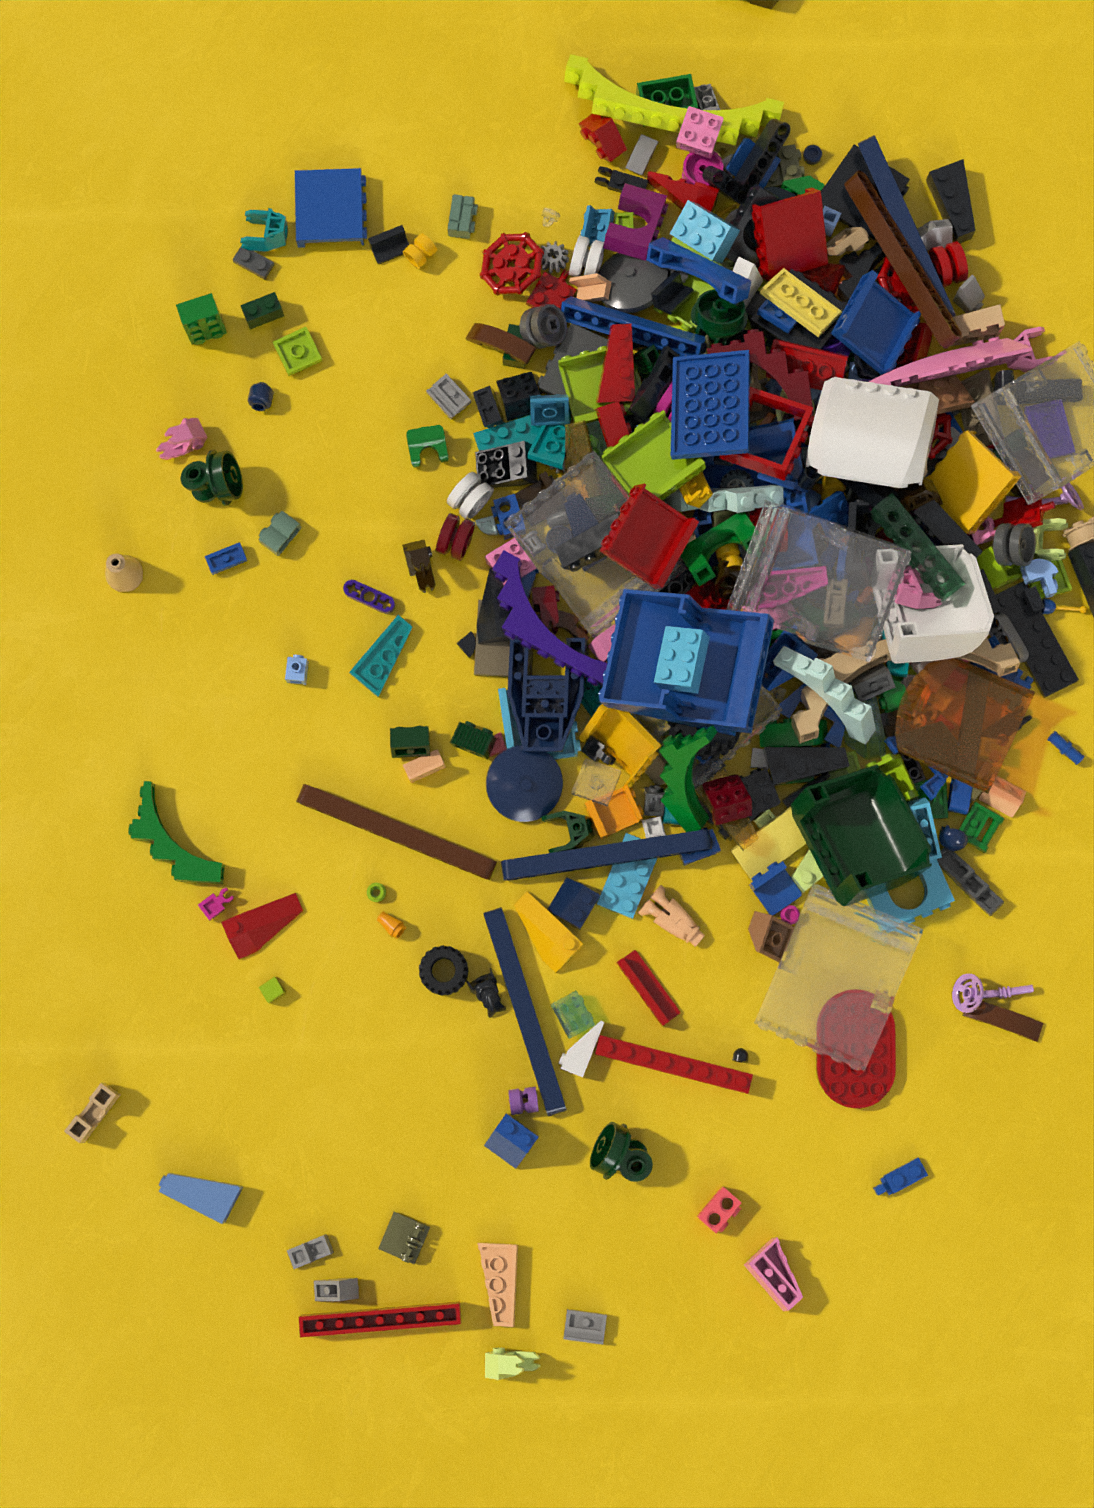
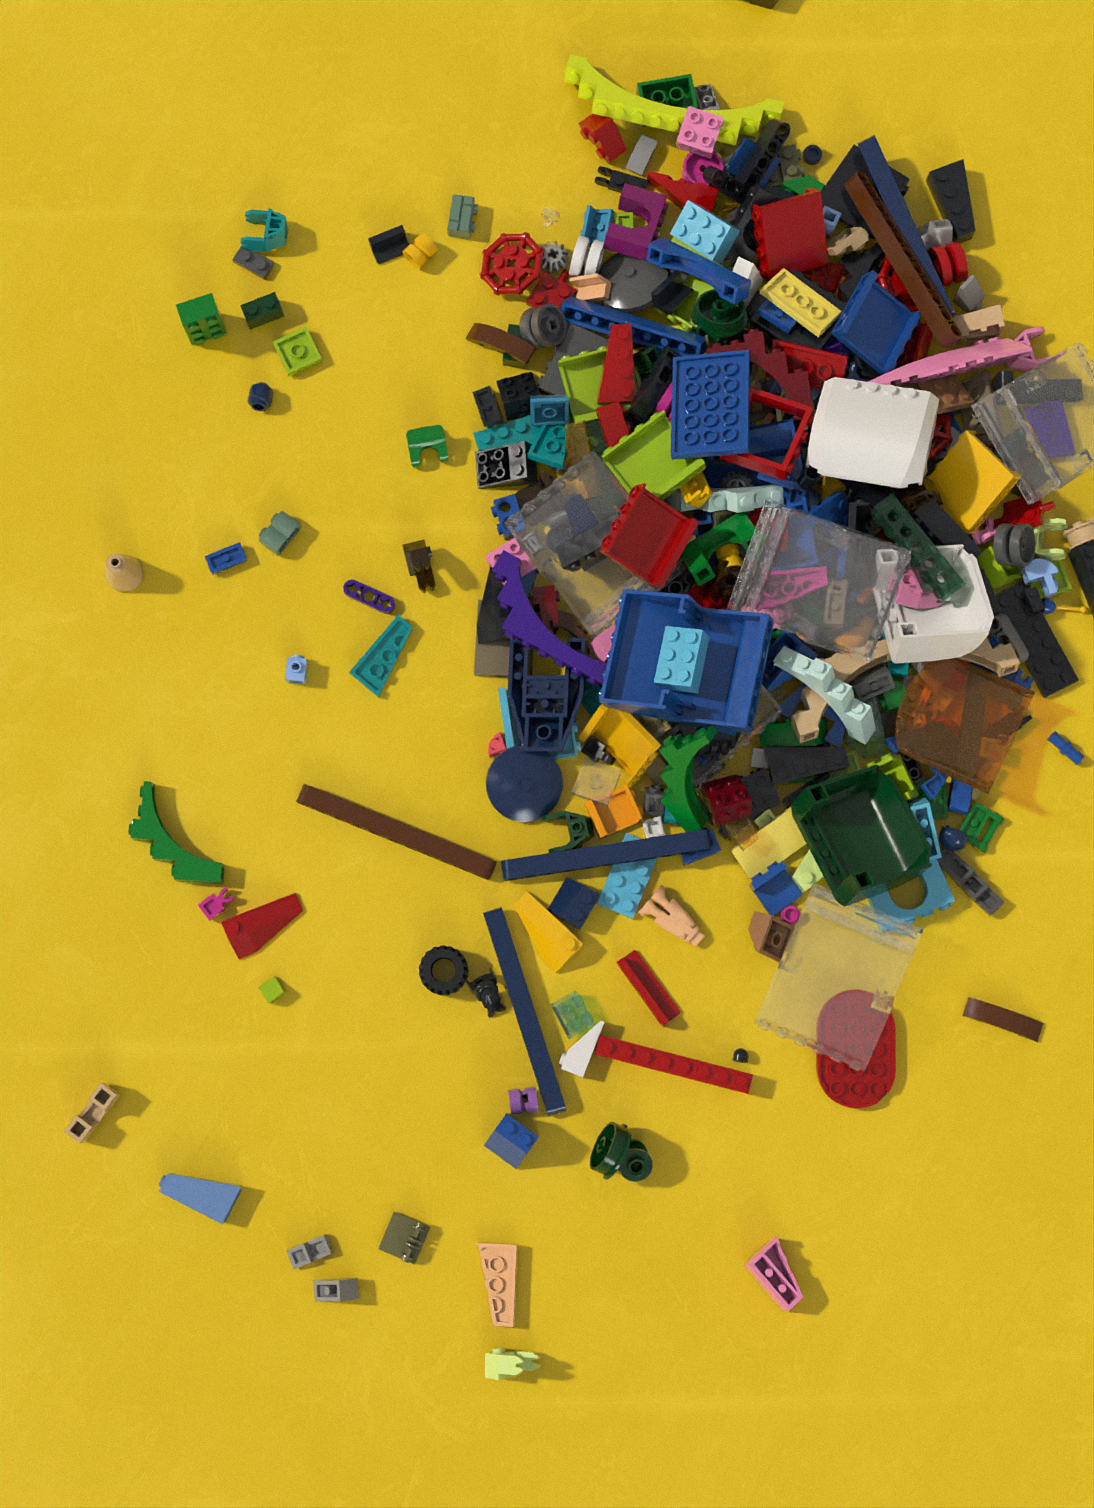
bright pink piece [156,418,207,460] -> none
dark green piece [180,449,243,506] -> none
blue panel [295,168,367,248] -> none
red brick [299,1301,462,1338] -> none
lime plate [367,883,386,902] -> none
light orange cone [377,911,406,939] -> none
dark green brick [390,725,430,758] -> none
light nougat panel [403,749,446,783] -> none
light grey plate [426,374,471,419] -> none
dark red wheel [435,513,475,561] -> none
white wheel [447,472,494,520] -> none
dark green brick [450,721,497,760] -> none
black tile [457,632,476,658] -> none
light aqua tile [475,516,498,536] -> none
light grey plate [563,1309,607,1345] -> none
coral brick [697,1186,741,1233] -> none
blue hinge [873,1157,928,1195] -> none
lavender dish [952,974,1034,1013] -> none
light nougat panel [979,773,1026,817] -> none
lavender dish [1005,477,1084,510] -> none

